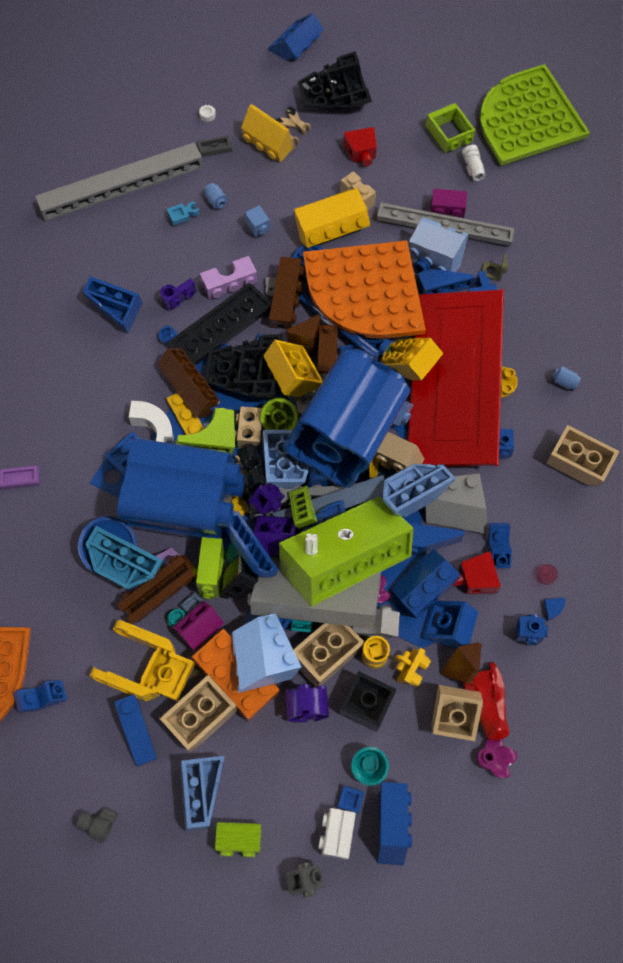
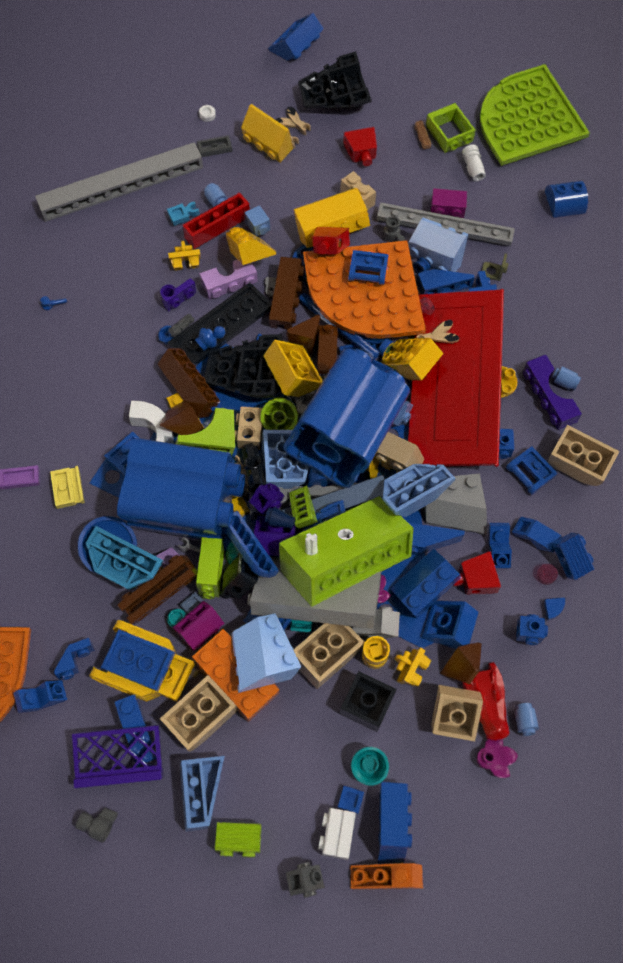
blue wedge [82,276,143,333] -> none
dark purple brick [285,684,329,723] -> none
none -> blue hand [40,296,67,310]
none -> light yellow plate [50,466,85,509]
none -> blue slope [54,638,95,680]
none -> dark purple fence [72,725,164,788]
none -> blue tile [101,629,175,692]
none -> reddish brown slope [159,401,204,435]
none -> yellow hips [168,241,201,271]
none -> dark grey axle [169,314,194,337]
none -> light grey hand [178,537,201,553]
none -> red brick [182,192,250,249]
none -> blue animal [195,326,225,351]
none -> yellow slope [225,227,276,265]
none -> dark blue cone [265,507,296,529]
none -> red torso [313,227,350,254]
none -> blue plate [348,250,389,285]
none -> orange slope [351,863,423,889]
none -> dark grey piece [383,216,405,242]
none -> medium nougat axle [414,120,432,150]
none -> tan piece [416,320,460,343]
none -> clear pink tile [420,297,435,315]
none -> blue plate [506,446,558,495]
none -> blue slope [512,517,562,553]
none -> medium blue brick [514,703,539,736]
none -> dark purple arch [523,354,582,430]
none -> blue brick [545,181,588,218]
none -> blue brick [552,532,594,580]

